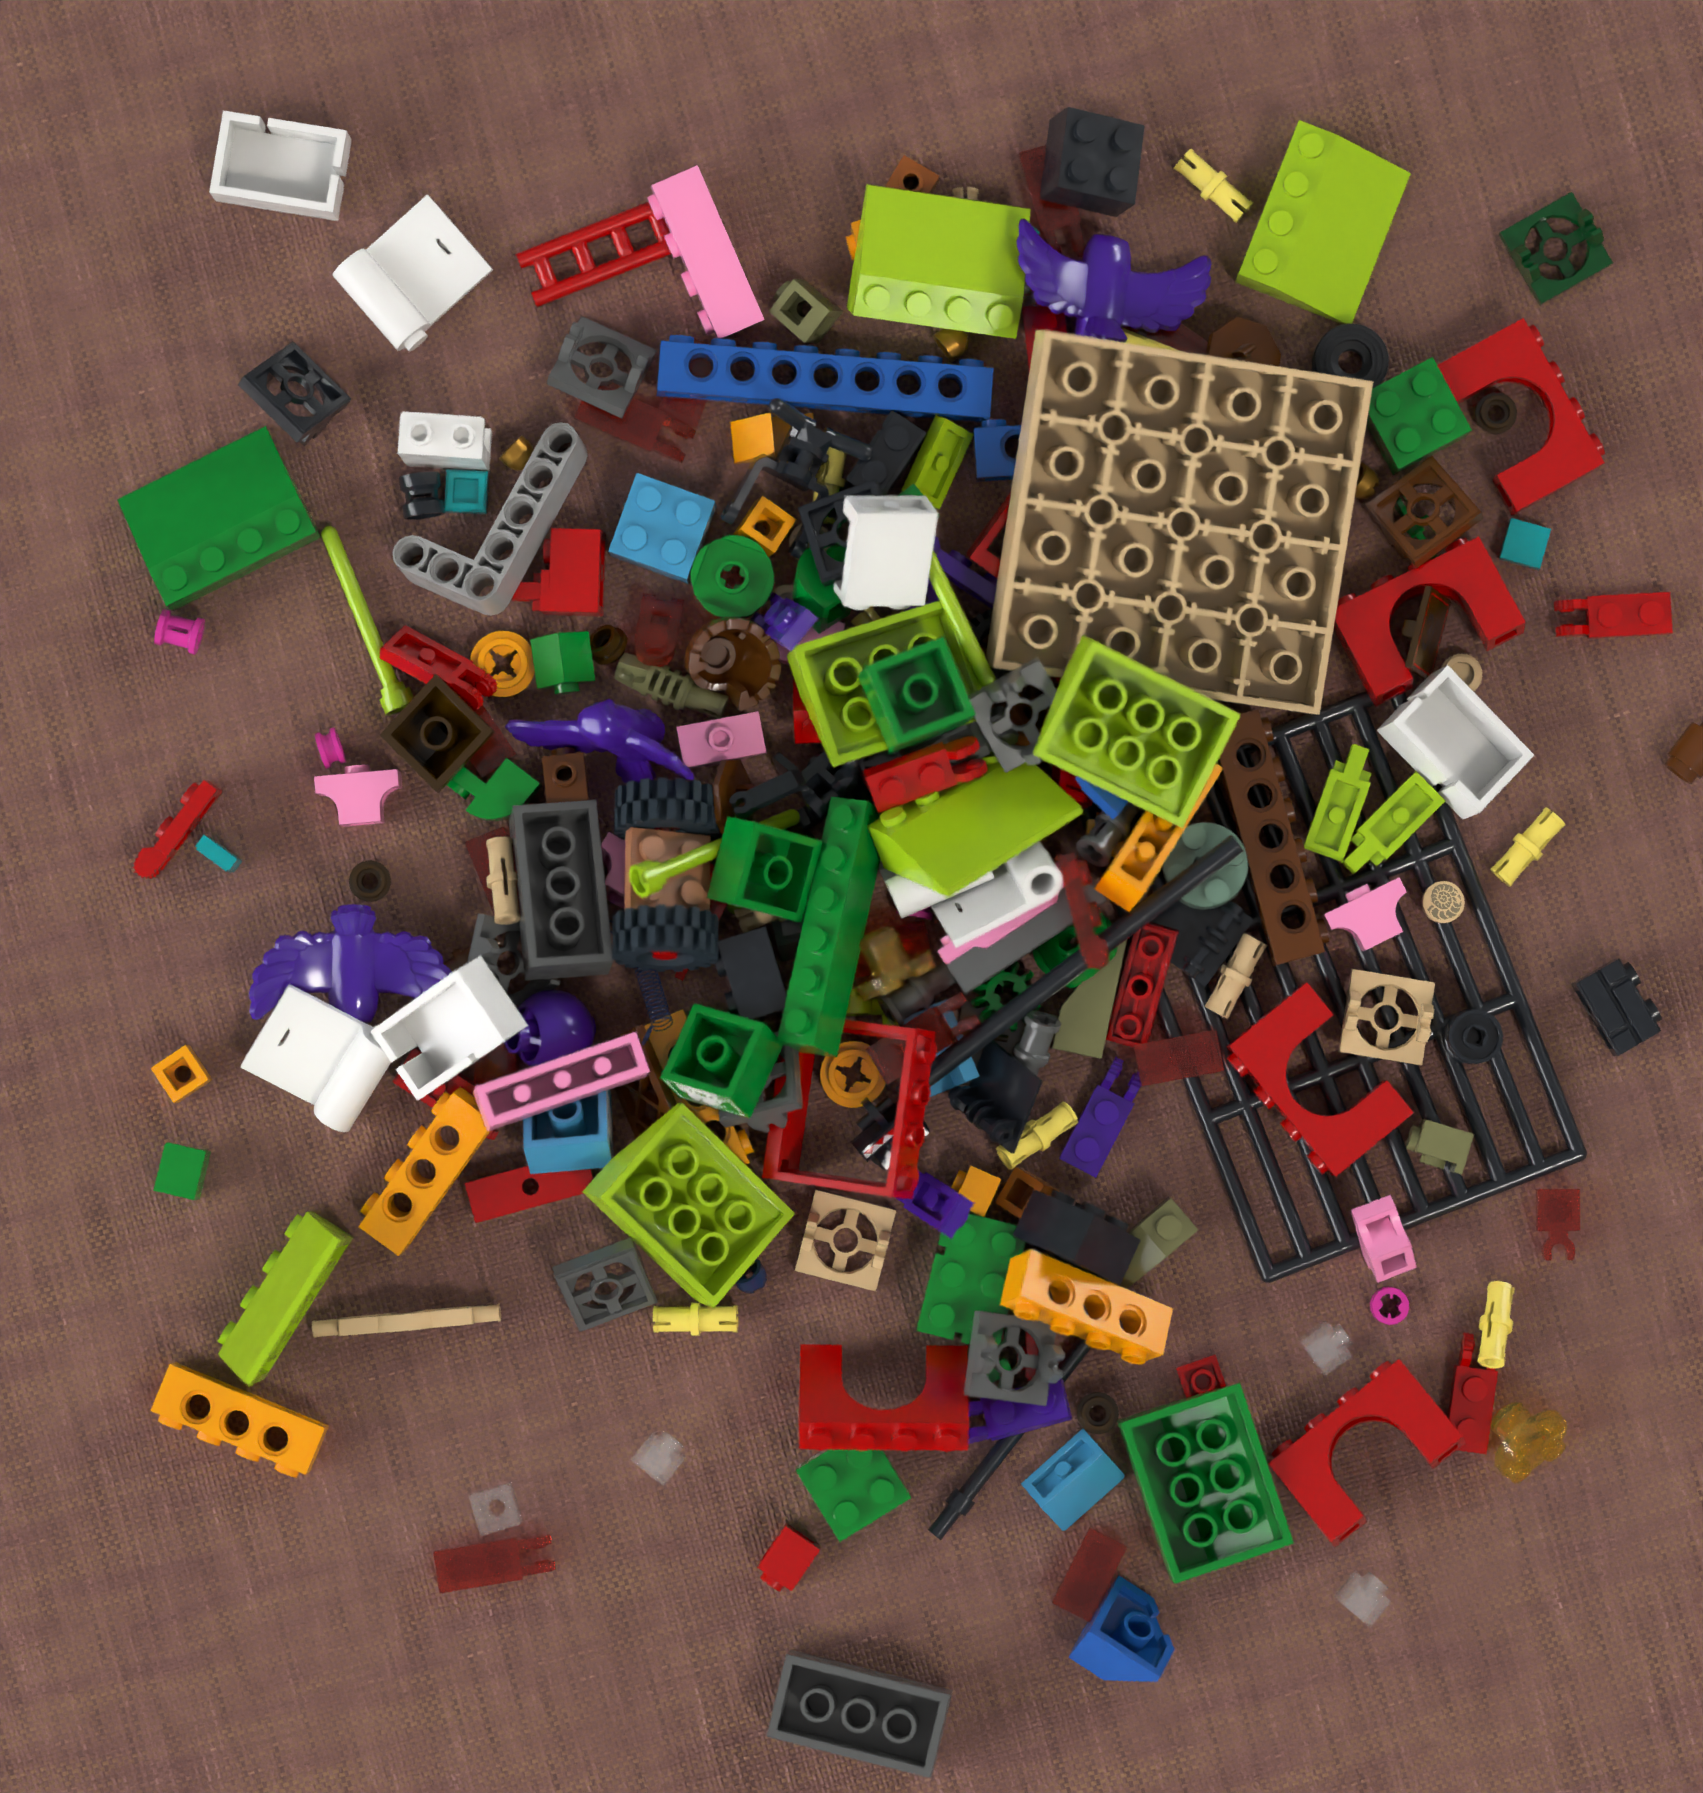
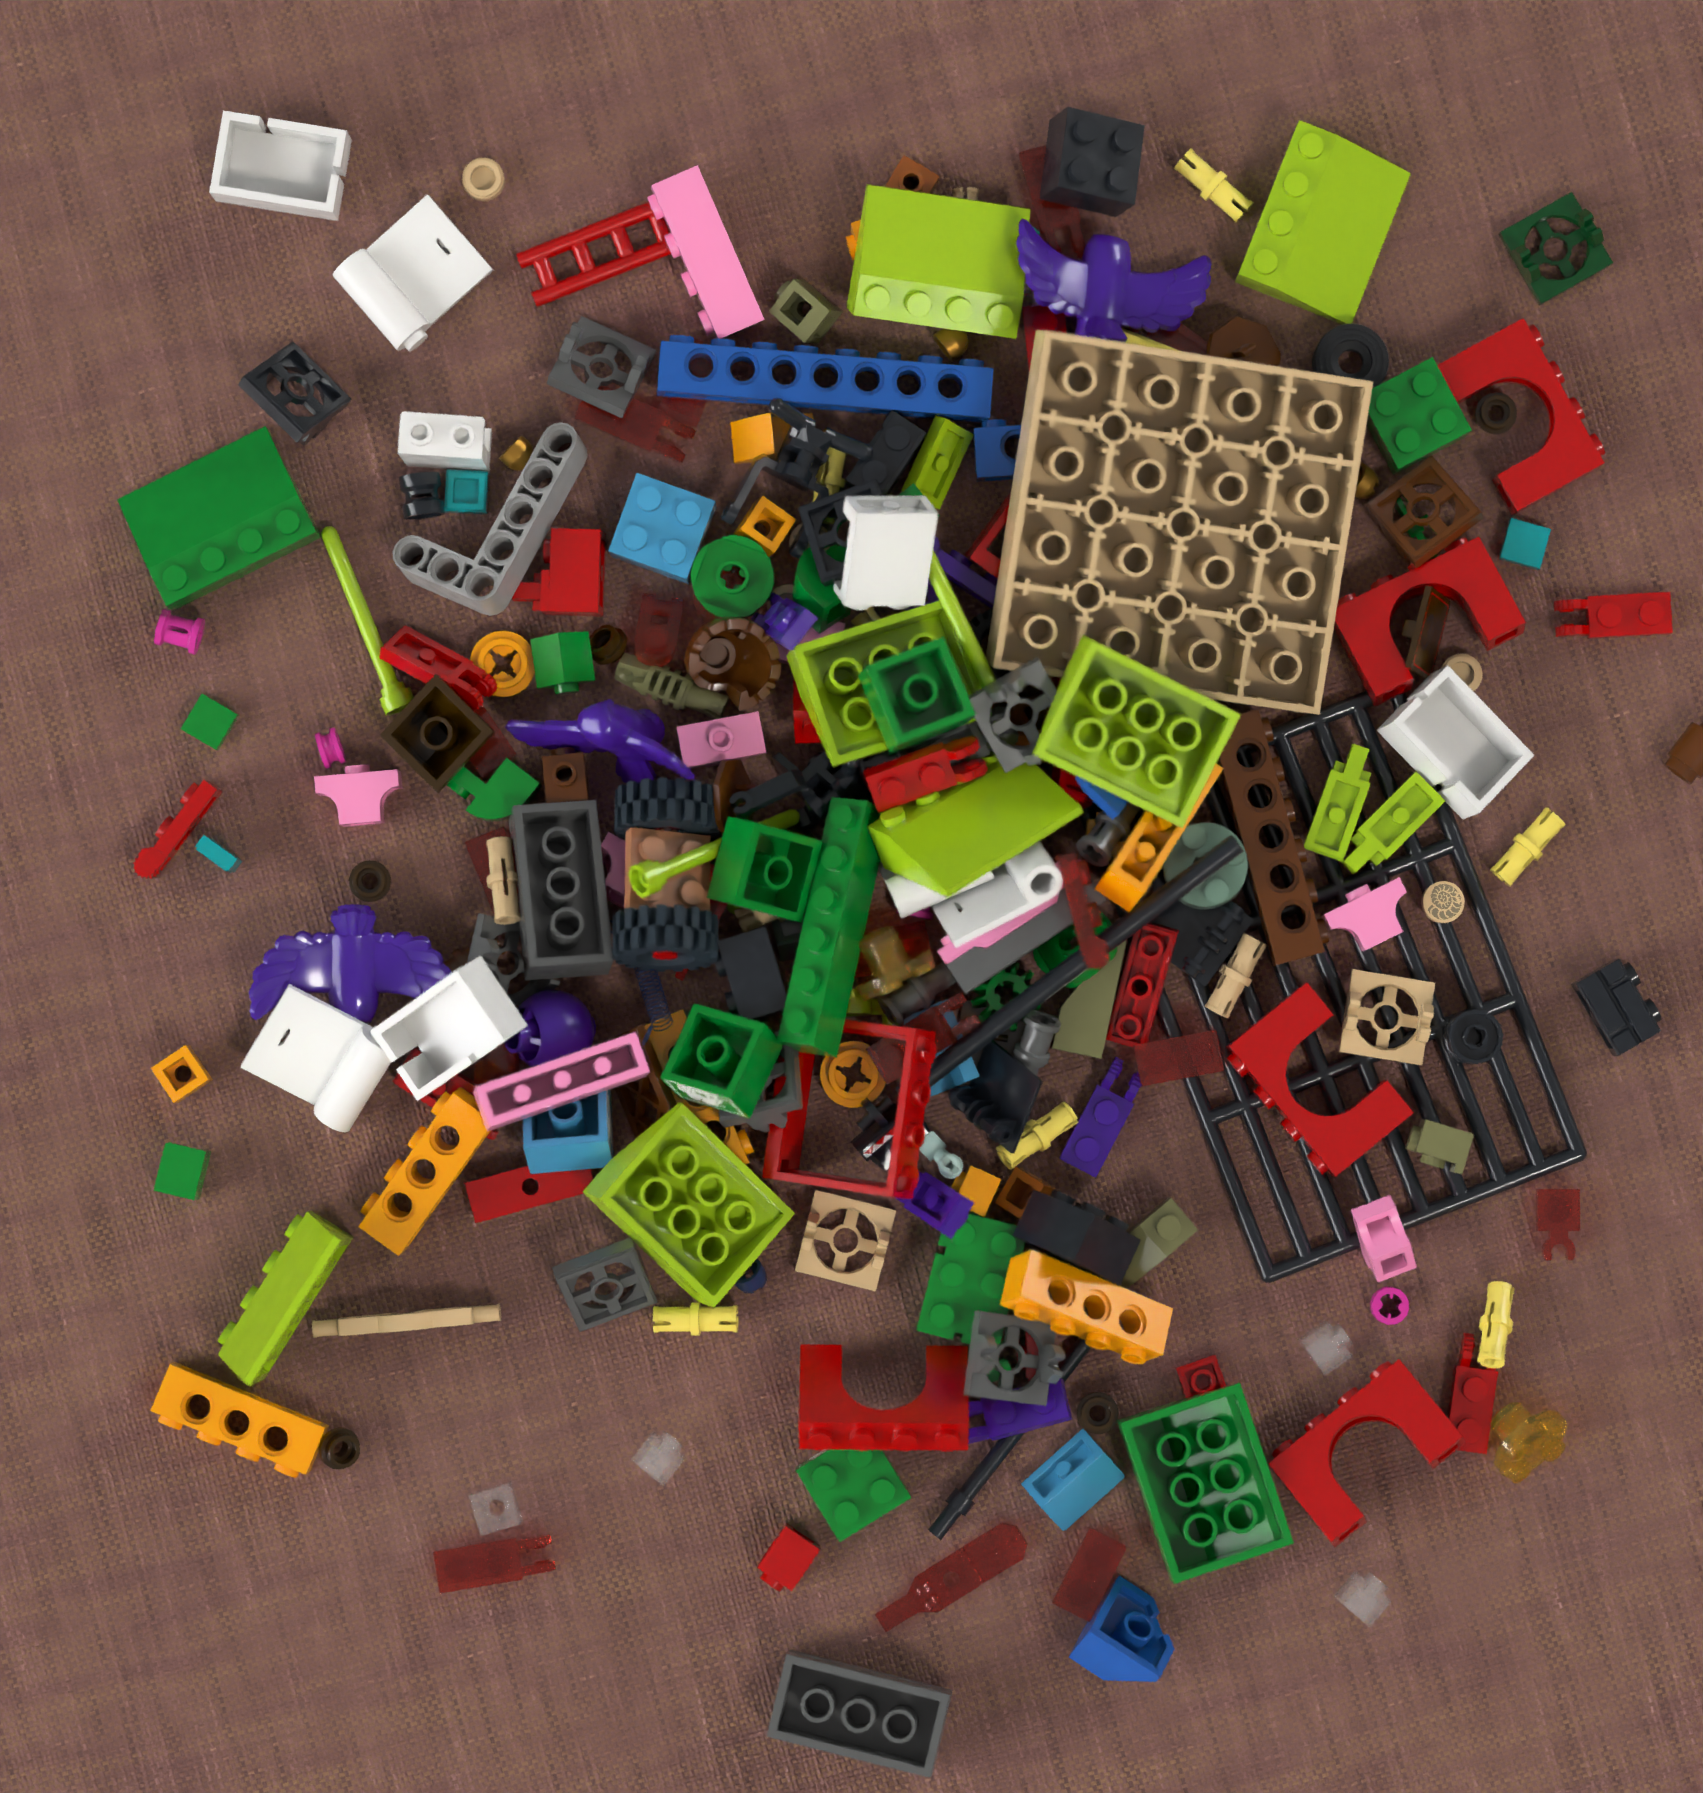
none -> green tile [181,694,239,751]
none -> dark brown plate [319,1427,360,1469]
none -> tan tile [462,158,505,201]
none -> clear red piece [875,1522,1028,1632]
none -> light aqua arm [920,1131,963,1179]

